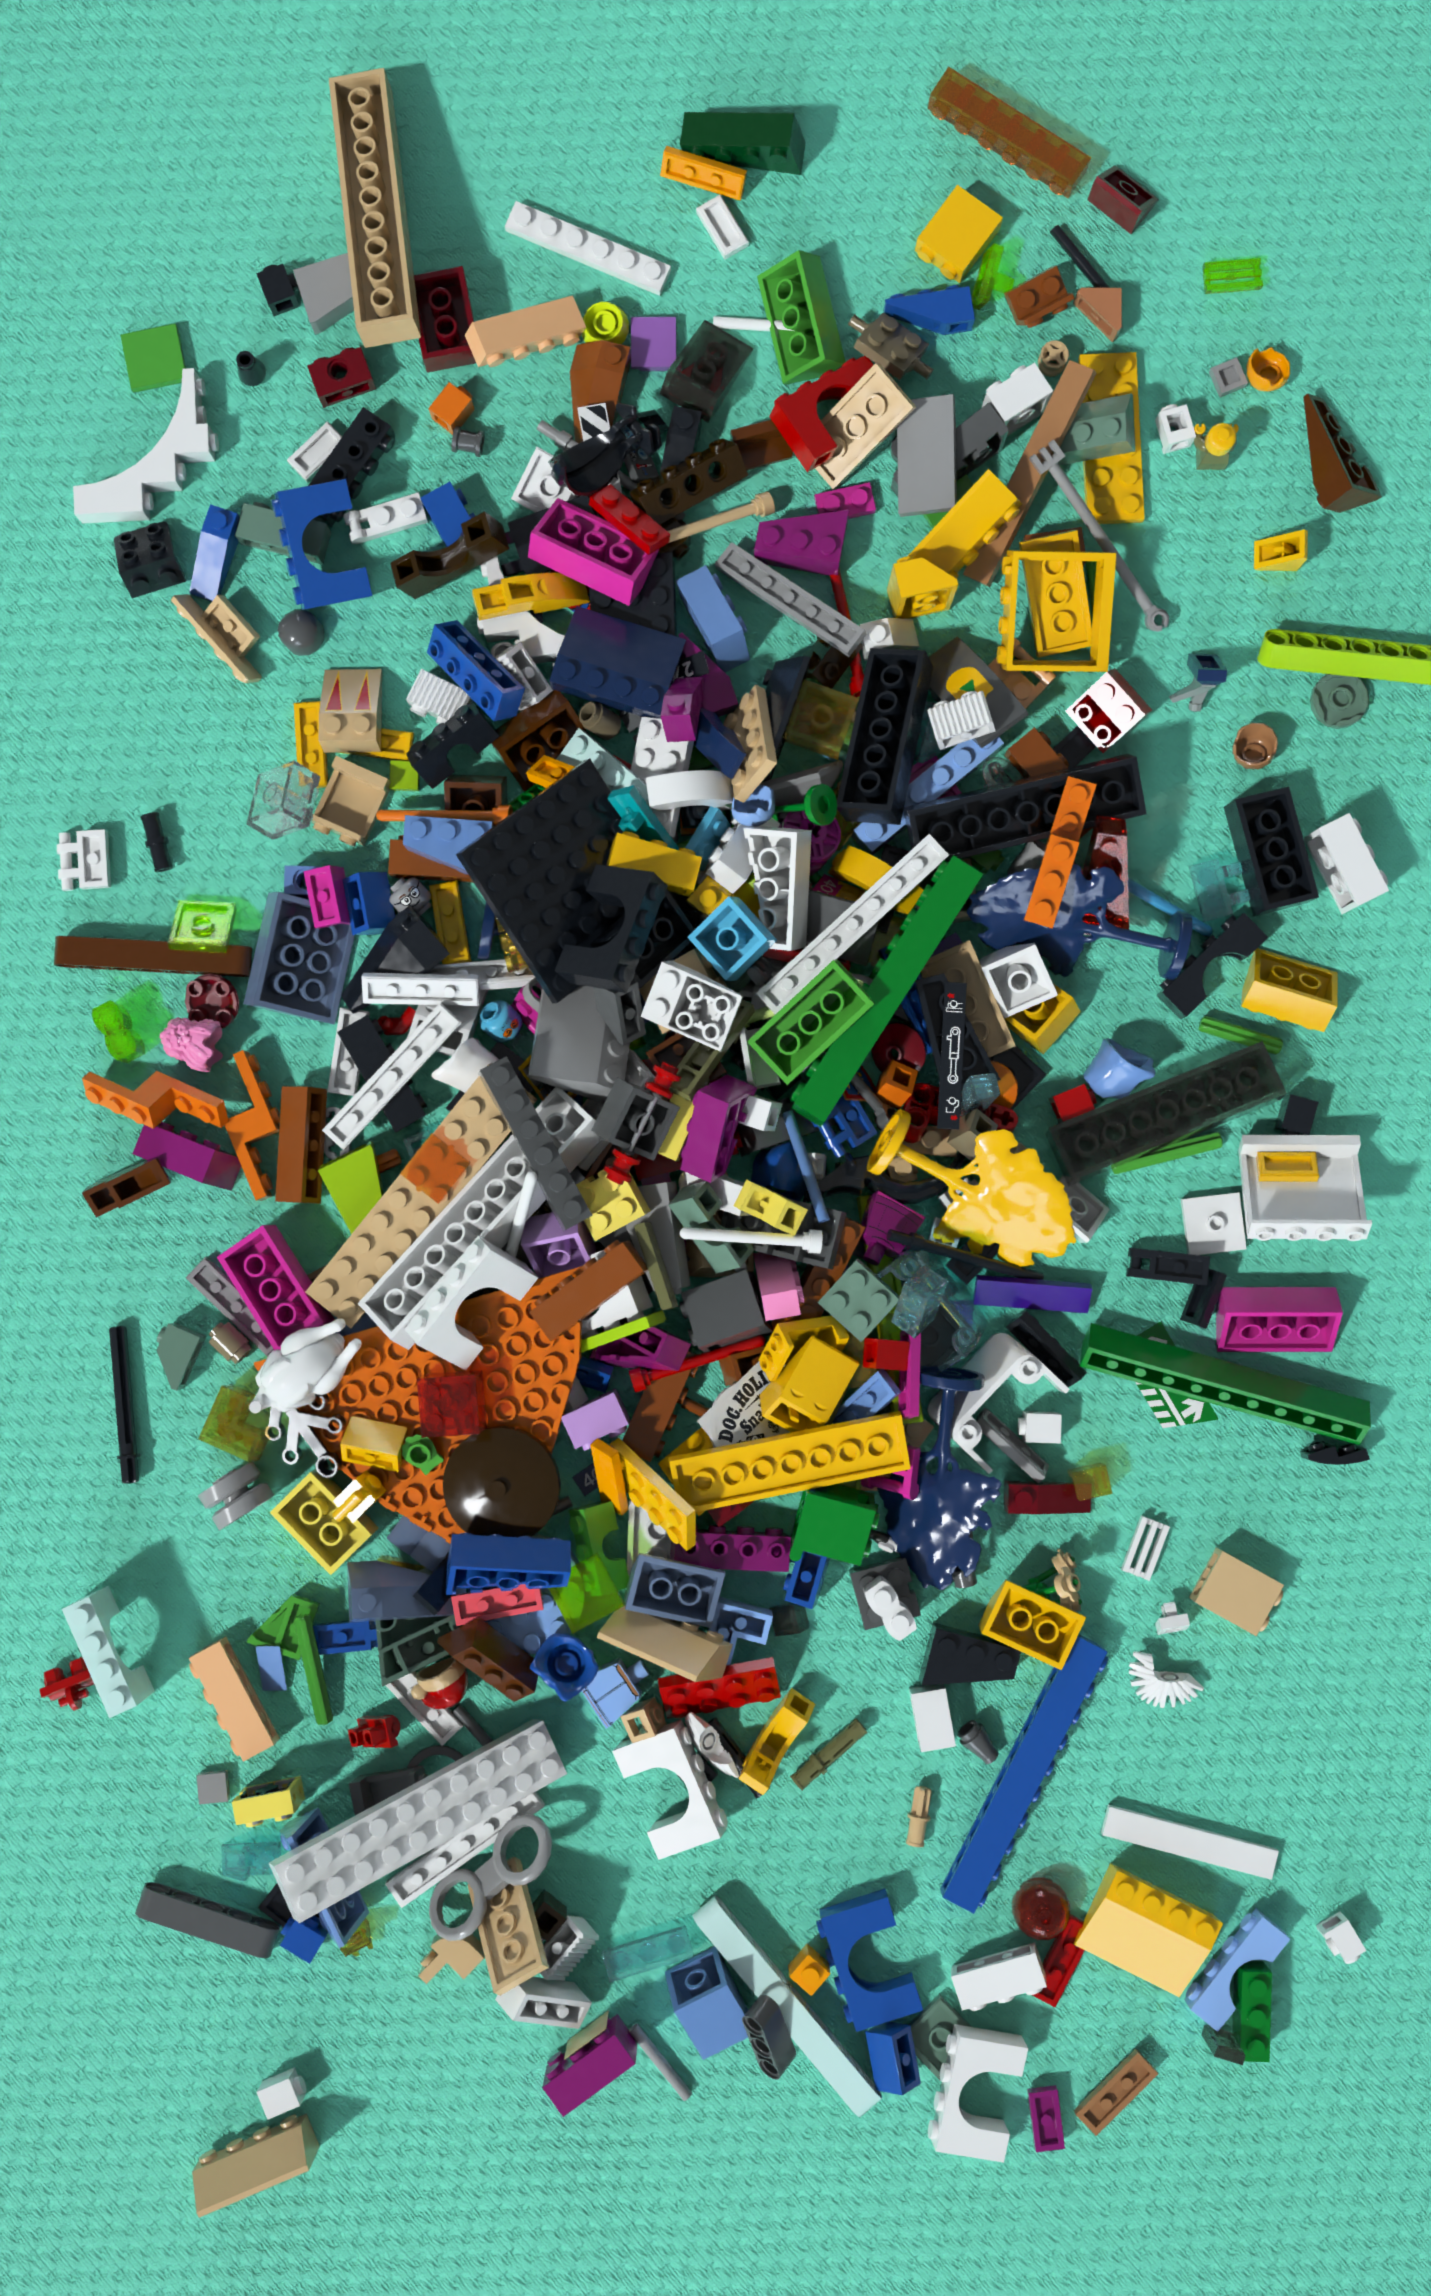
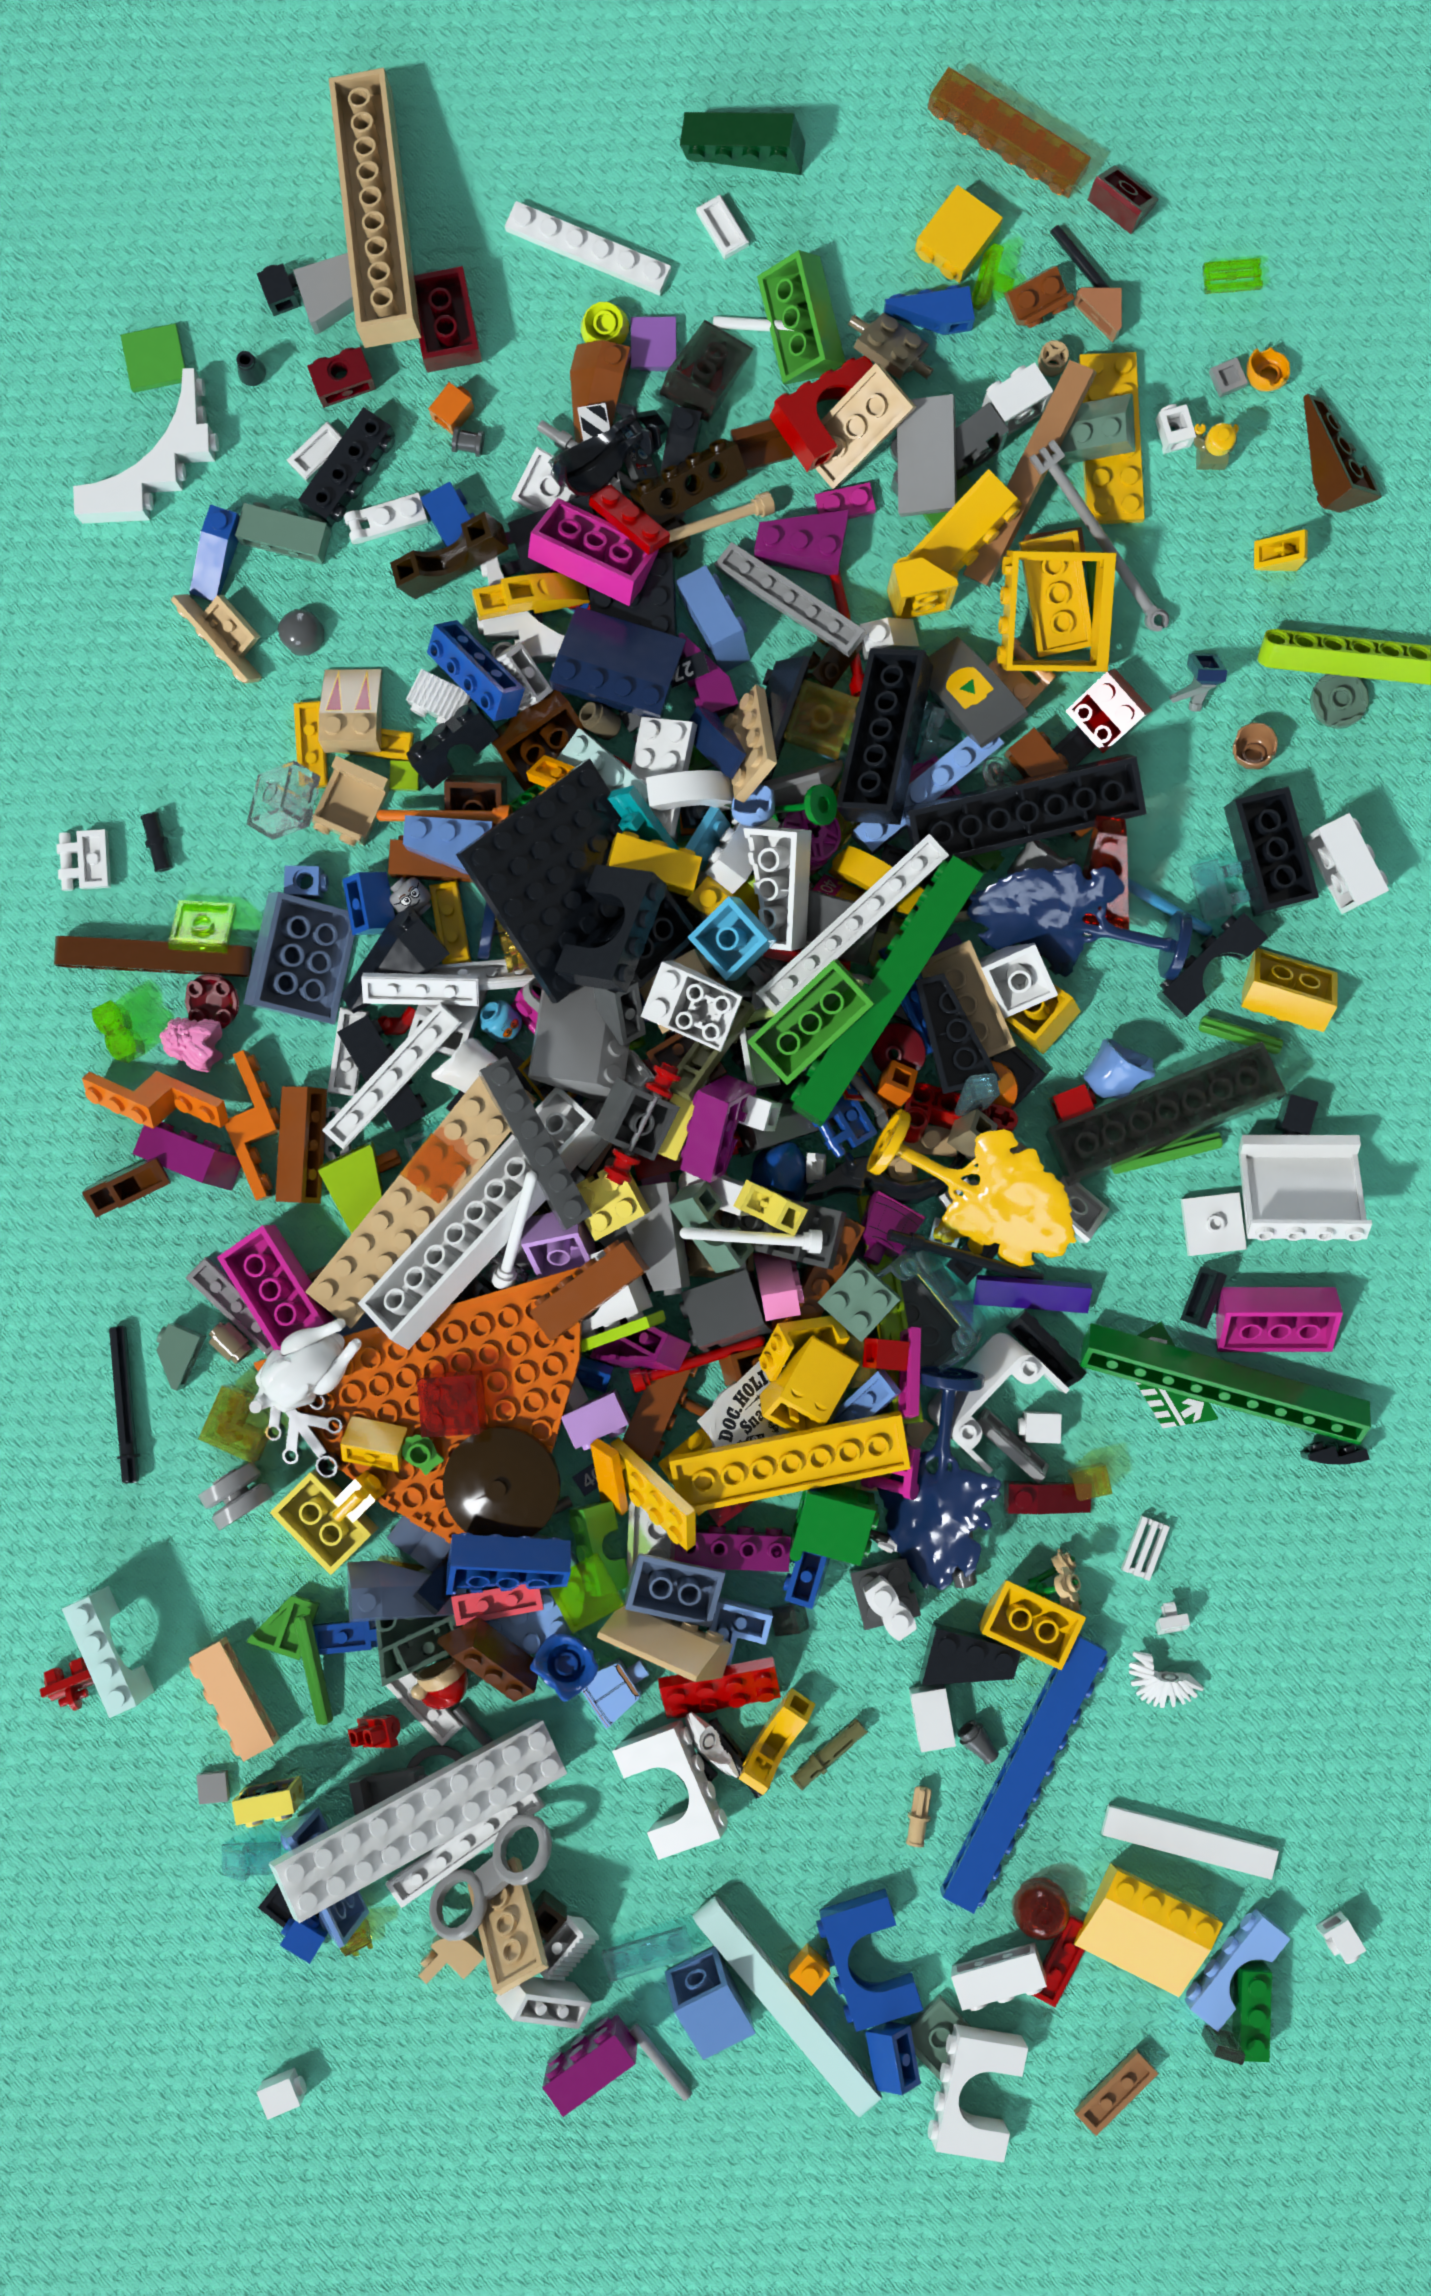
black bracket [114,521,186,598] -> none
dark grey beam [135,1882,280,1958] -> none
tan slope [192,2113,320,2218] -> none
medium blue sticker [256,1646,287,1691] -> none
blue arch [272,479,372,610] -> none
dark pink panel [303,865,350,929] -> none
white arch [405,1236,538,1370] -> none
light nougat brick [465,295,586,367] -> none
sticker [564,2011,609,2060] -> none
tan brick [620,1697,666,1743] -> none
olive tile [634,1222,678,1310] -> none
light orange tile [660,146,747,201] -> none
magenta slope [661,677,705,742] -> none
dark grey beam [742,1994,796,2080] -> none
medium blue bar [782,1110,830,1223] -> none
clear light blue brick [891,1265,948,1338] -> none
white brick [927,691,996,750] -> none
black sticker [937,982,967,1130] -> none
orange bracket [1024,776,1097,929] -> none
magenta plate [1027,2085,1065,2152] -> none
black plate [1126,1248,1210,1285] -> none
tan brick [1189,1547,1284,1636] -> none
yellow tile [1256,1152,1319,1182] -> none

